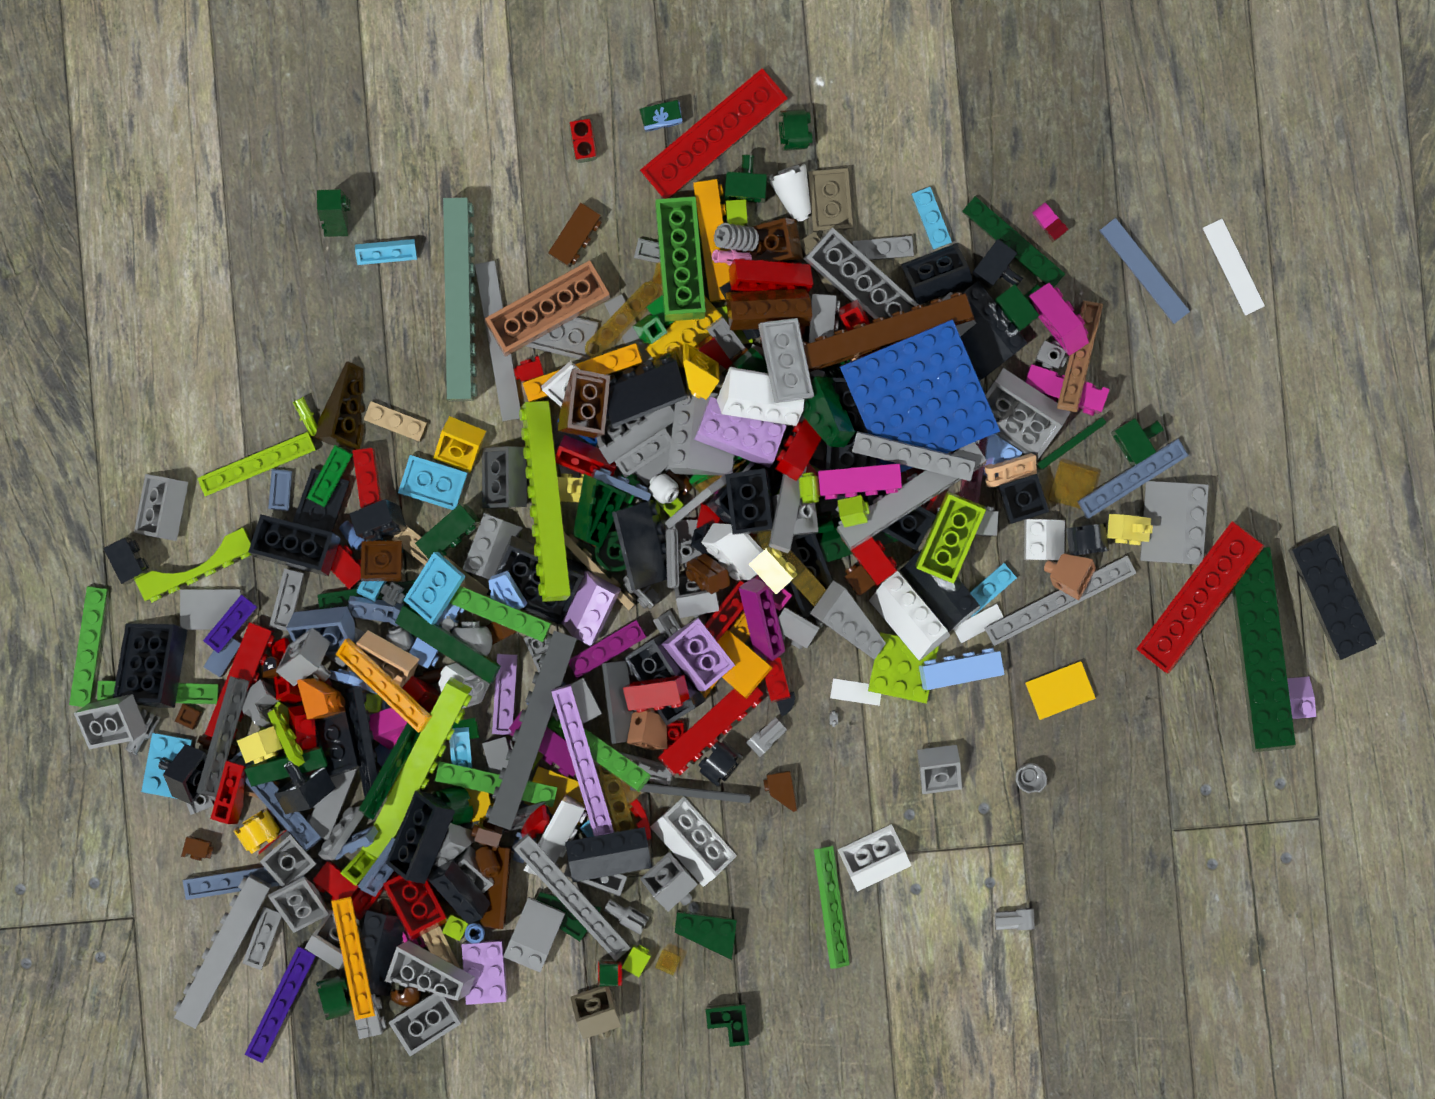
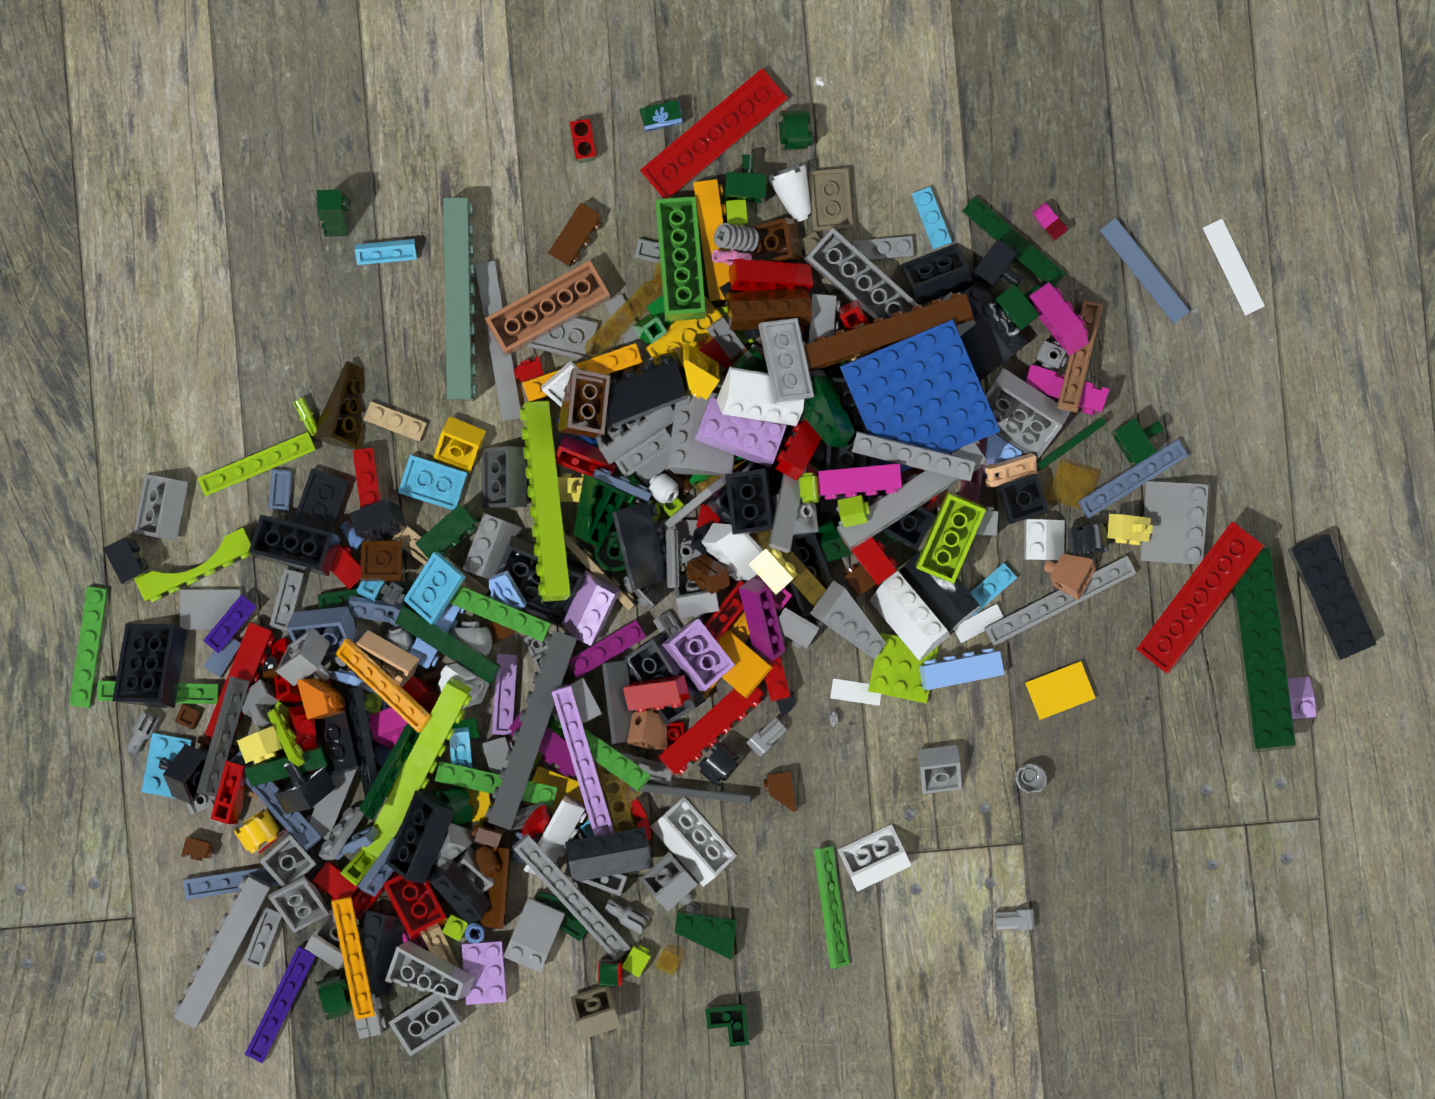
light grey brick [74,694,147,749] -> none
green tile [307,445,353,507] -> none
reddish brown hair [391,986,422,1007] -> none
light grey piece [439,616,457,633] -> none

